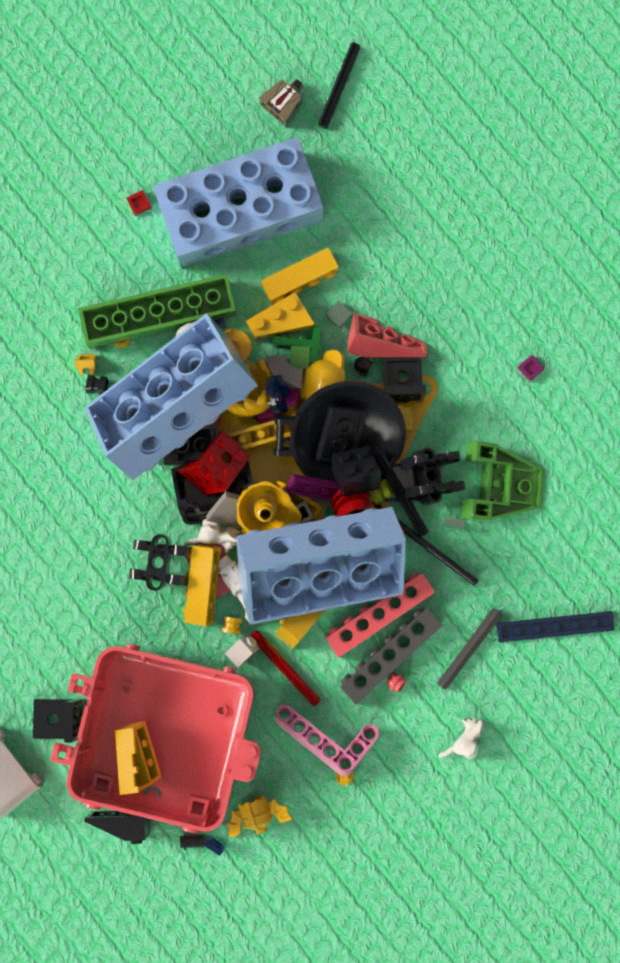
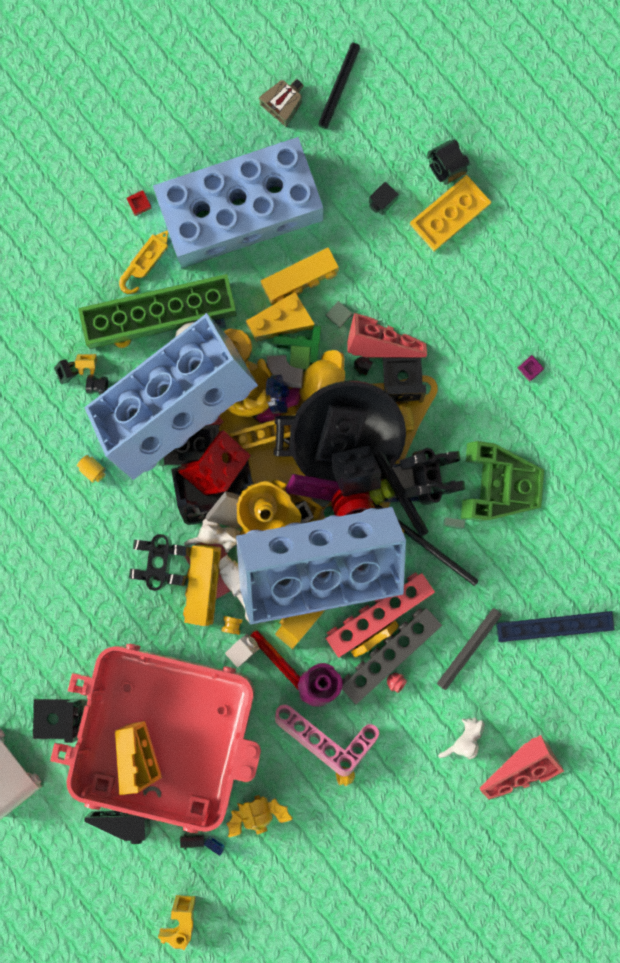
none -> black tile [54,359,79,385]
none -> yellow brick [77,455,106,483]
none -> yellow plate [119,231,168,294]
none -> yellow tile [158,895,196,950]
none -> magenta brick [298,663,343,707]
none -> yellow tile [351,620,399,657]
none -> black brick [369,182,399,215]
none -> yellow plate [410,175,491,252]
none -> black brick [427,139,470,185]
none -> coral wedge [480,735,564,800]

